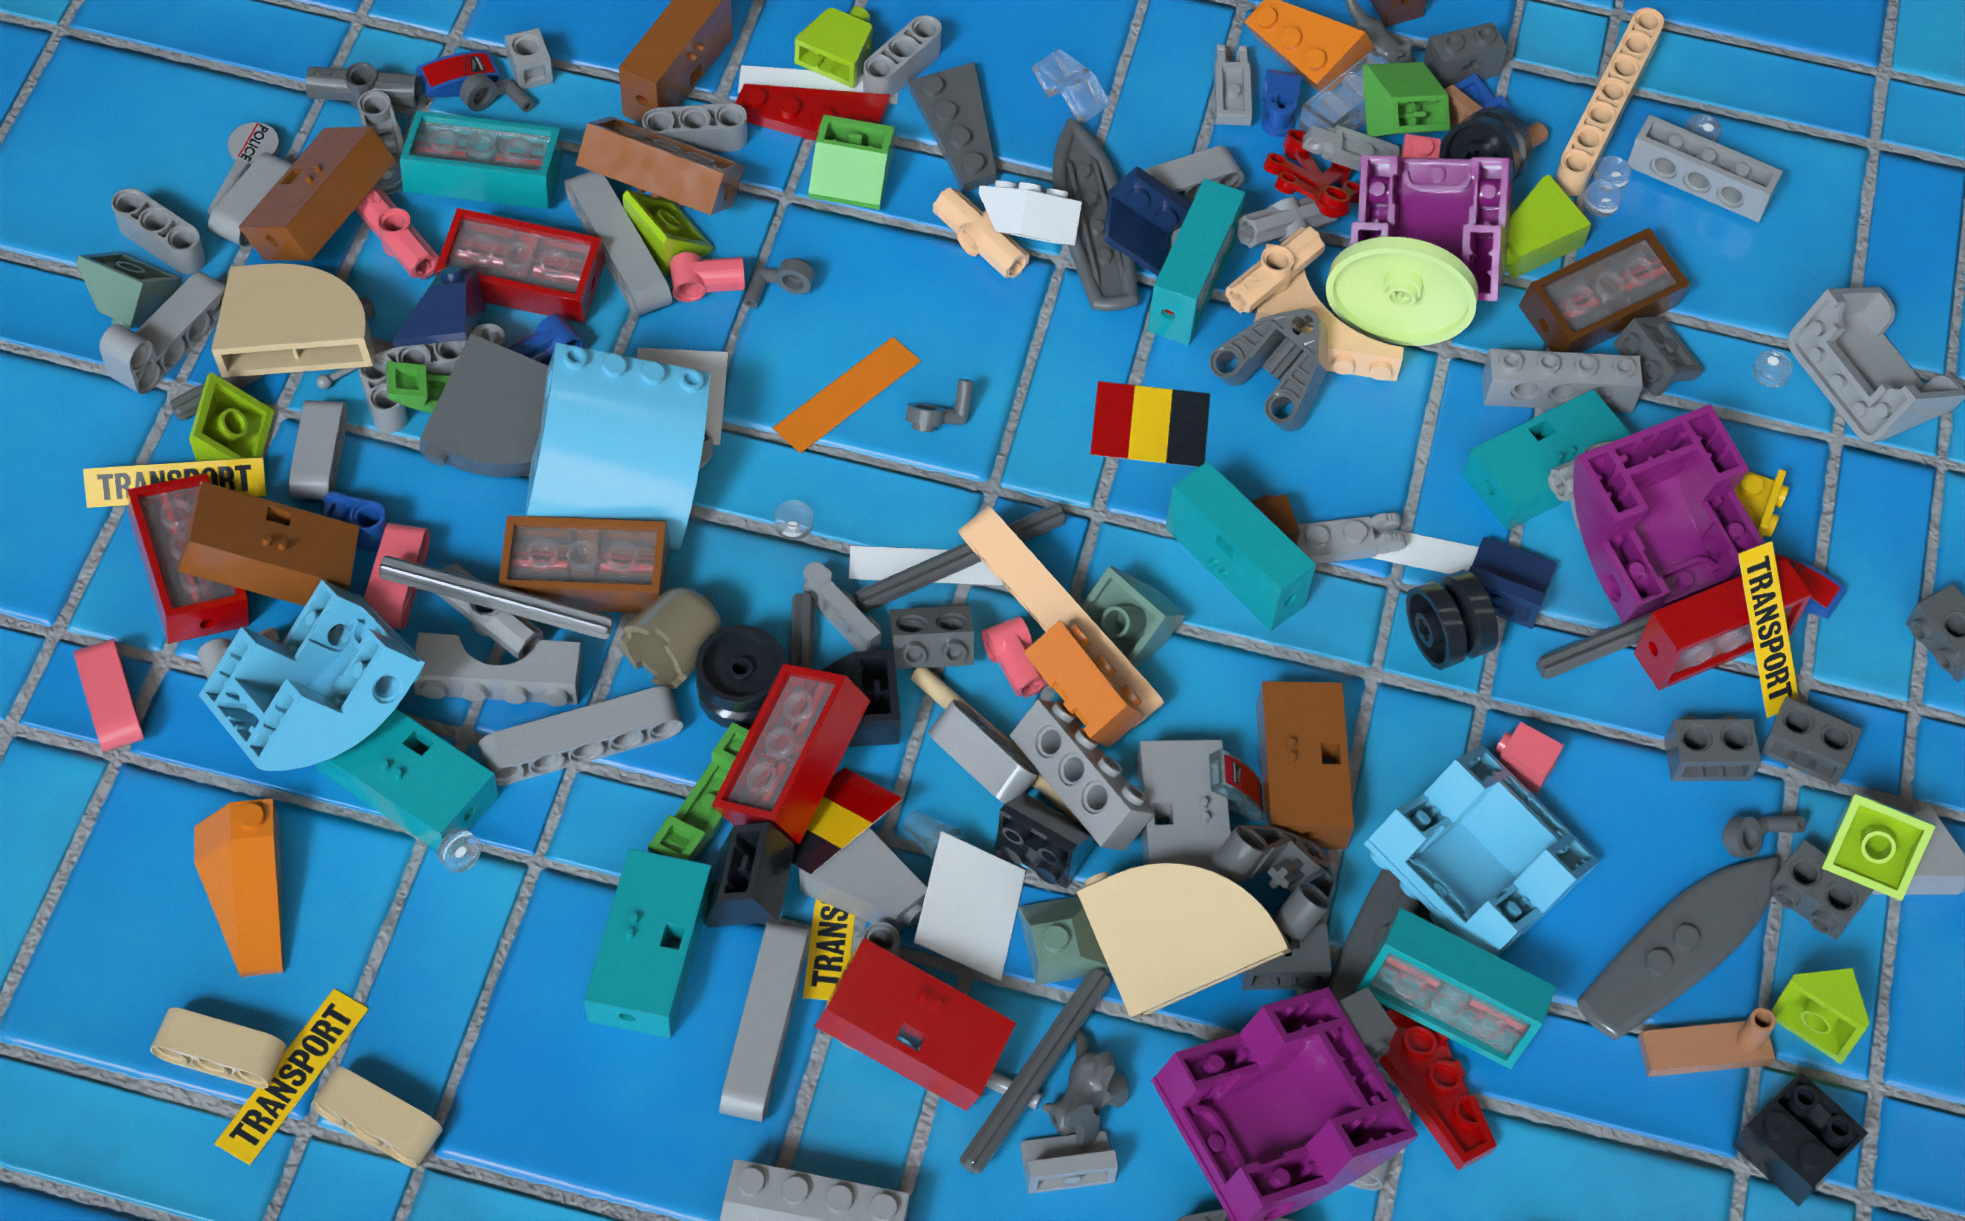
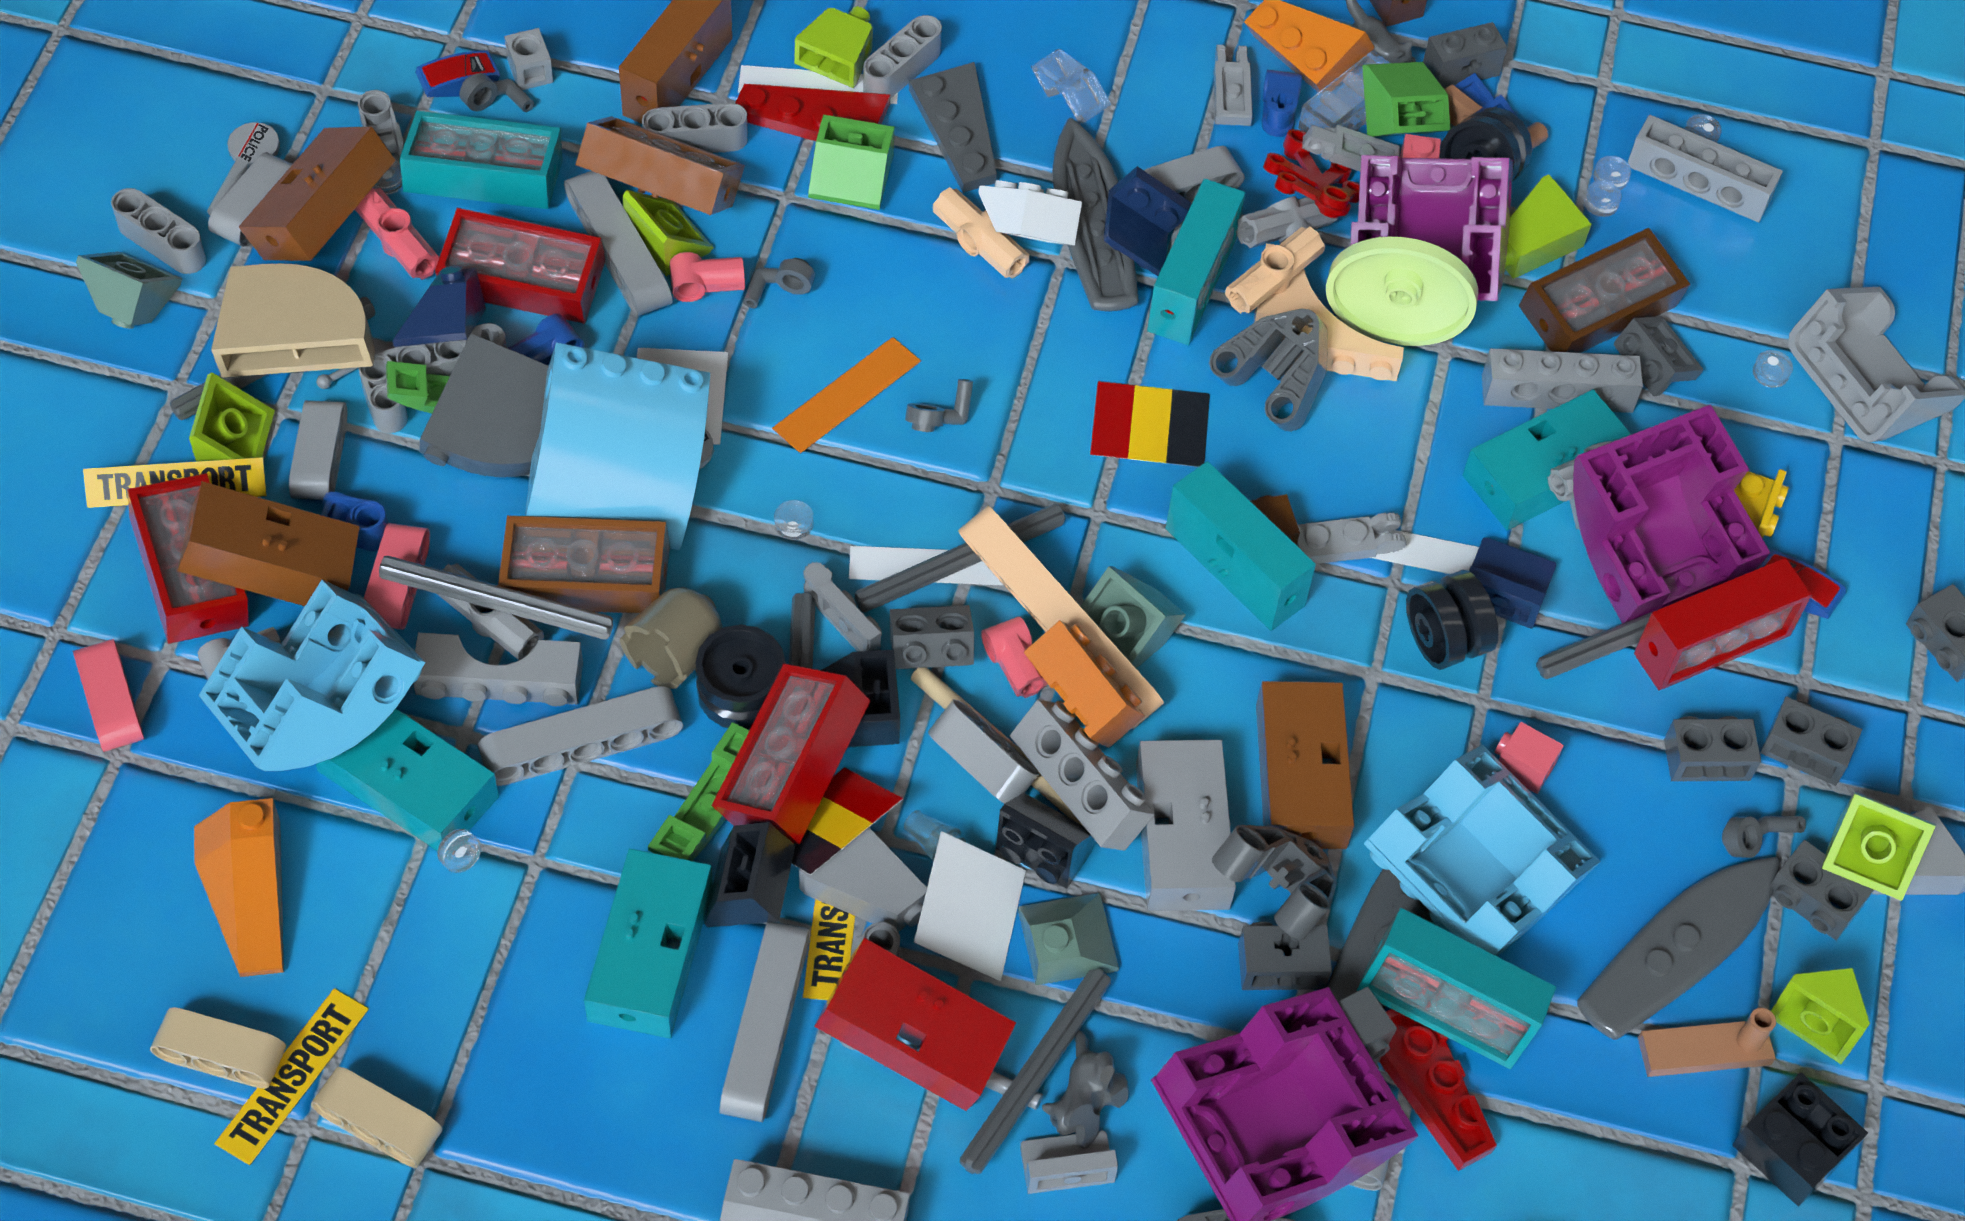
light grey beam [99,271,226,395] -> none
dark grey piece [306,62,420,110] -> none
tan brick [1077,863,1292,1020] -> none
slope [1209,749,1264,822] -> none
light nougat beam [1554,8,1665,197] -> none
yellow sticker [1738,541,1799,718] -> none

